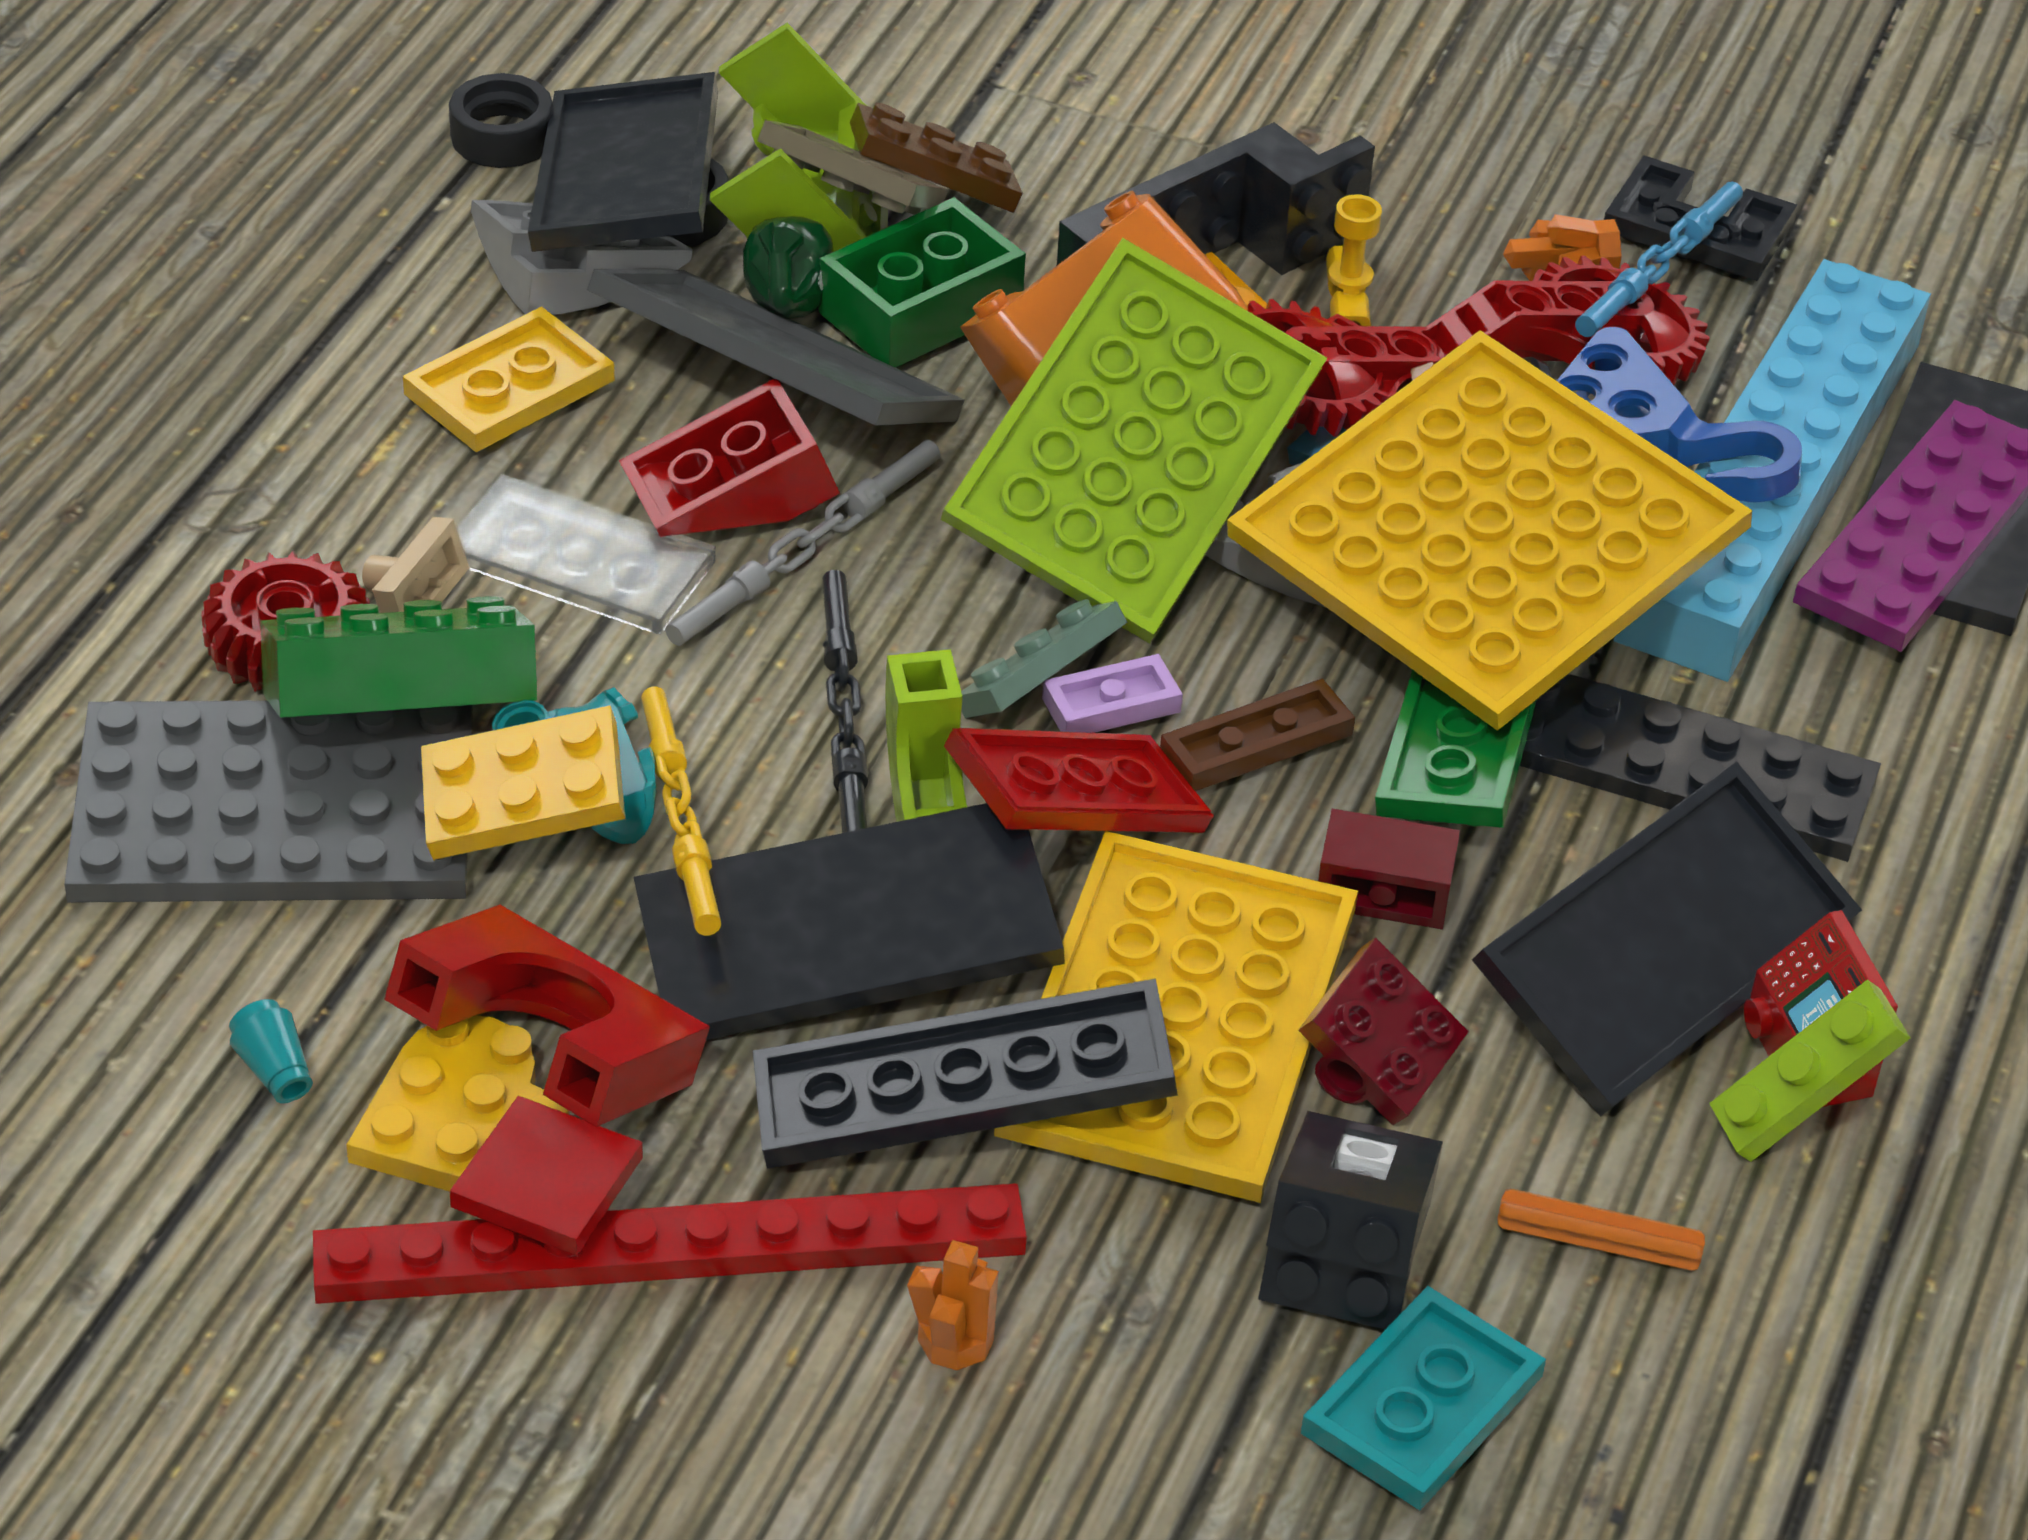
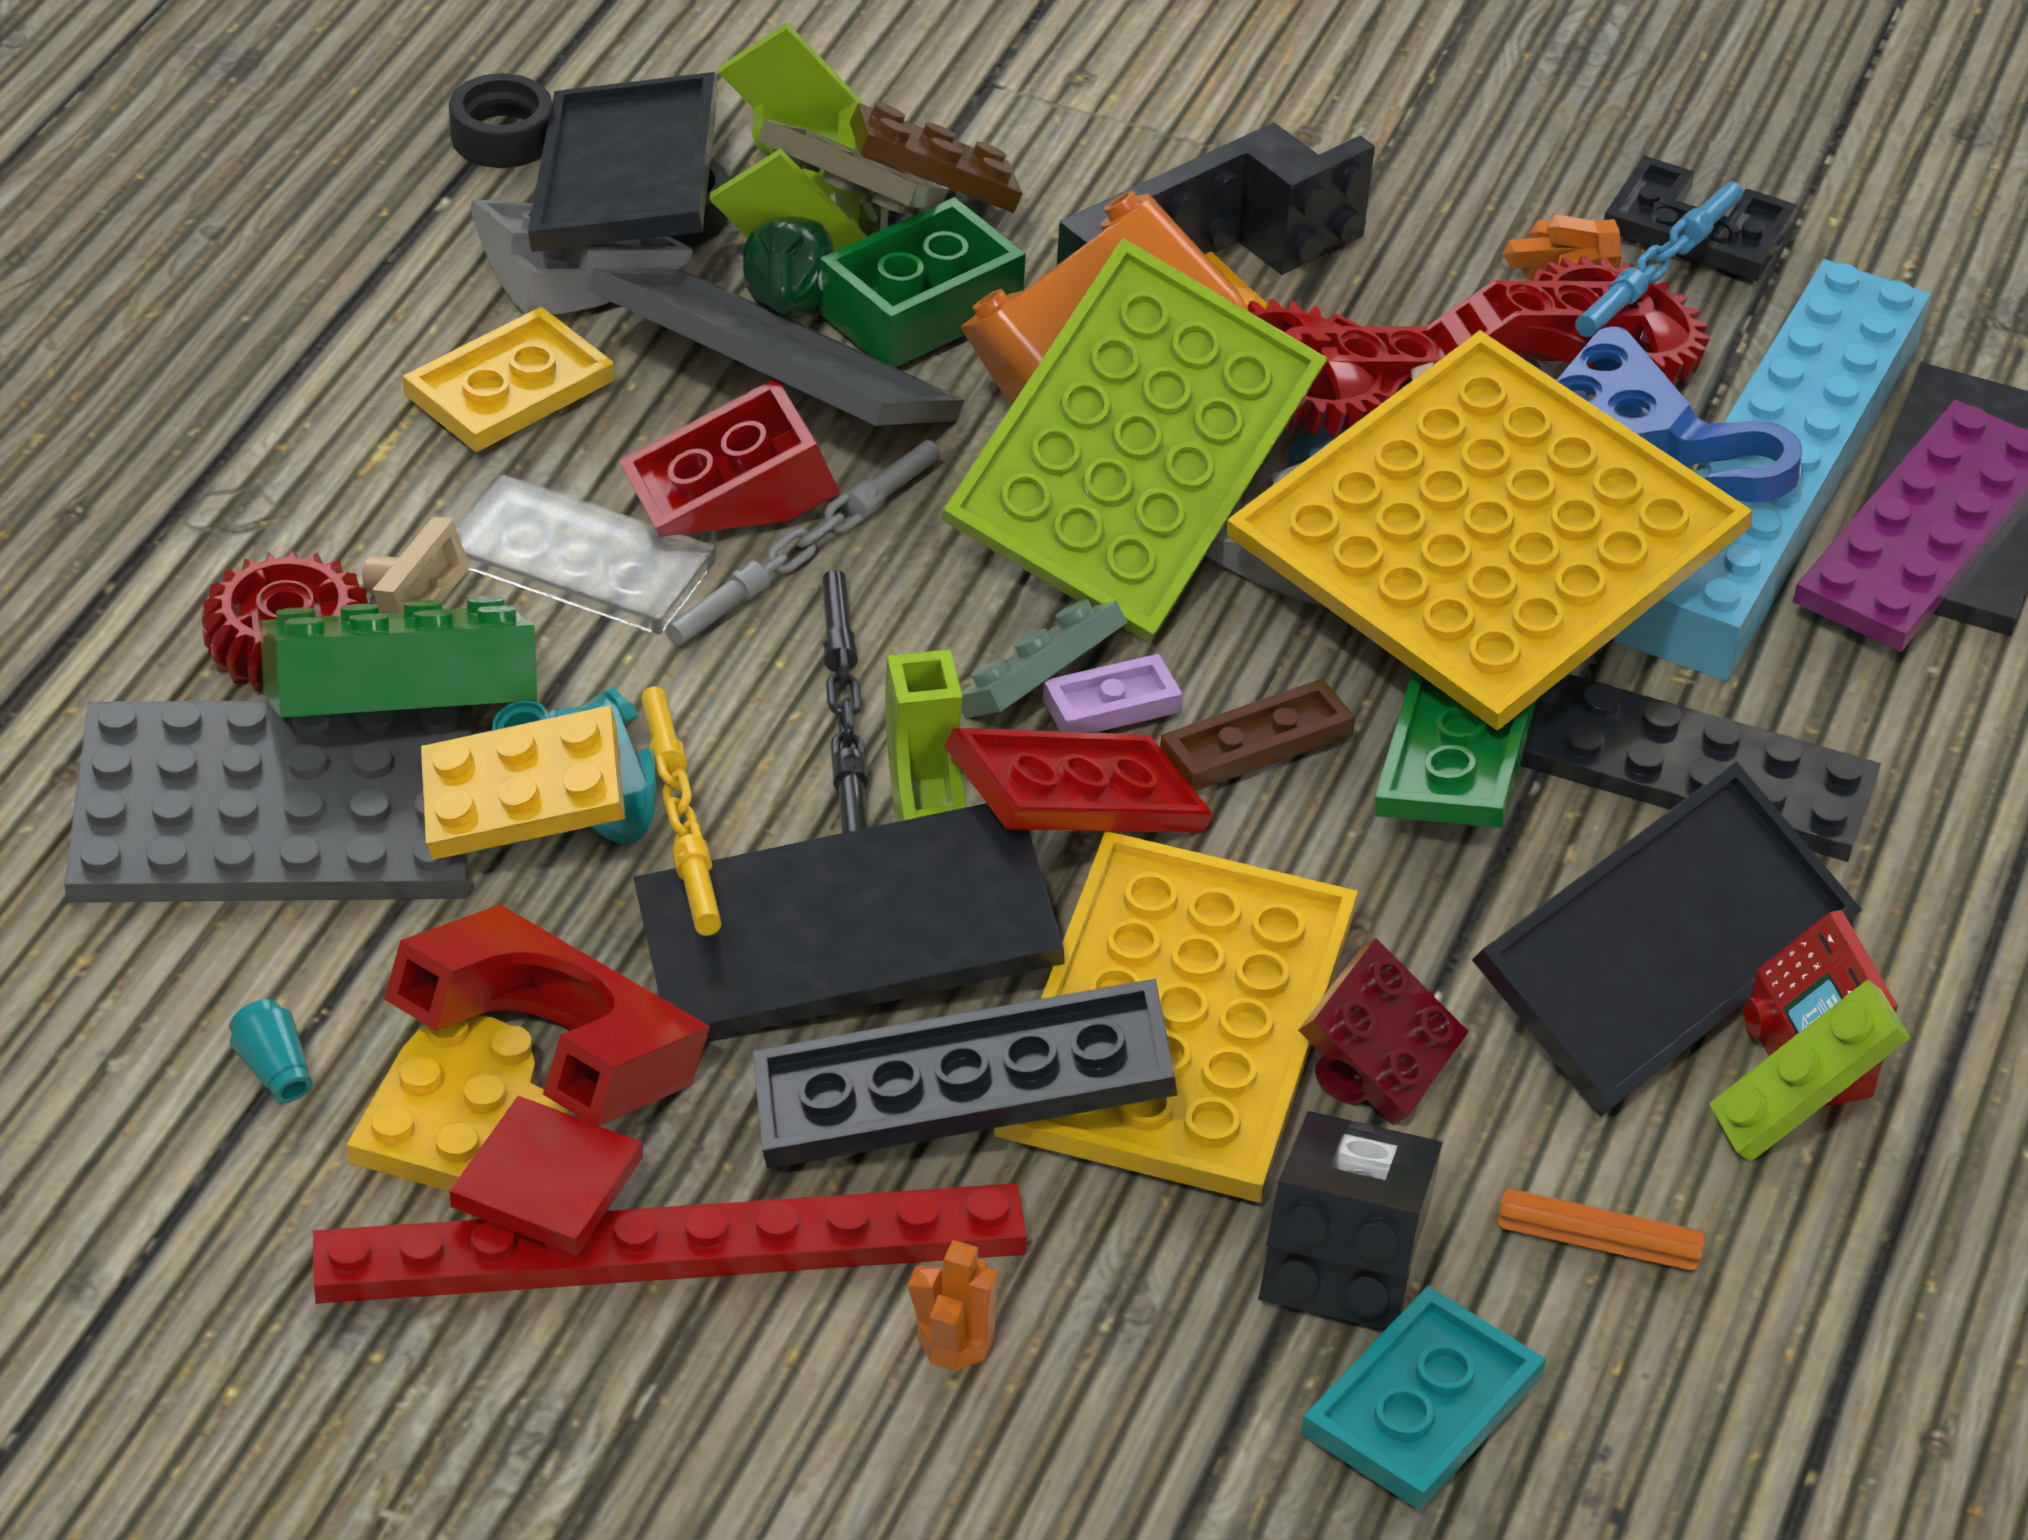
dark red brick [1318,808,1460,930] -> none
yellow bar [1326,195,1382,326] -> none

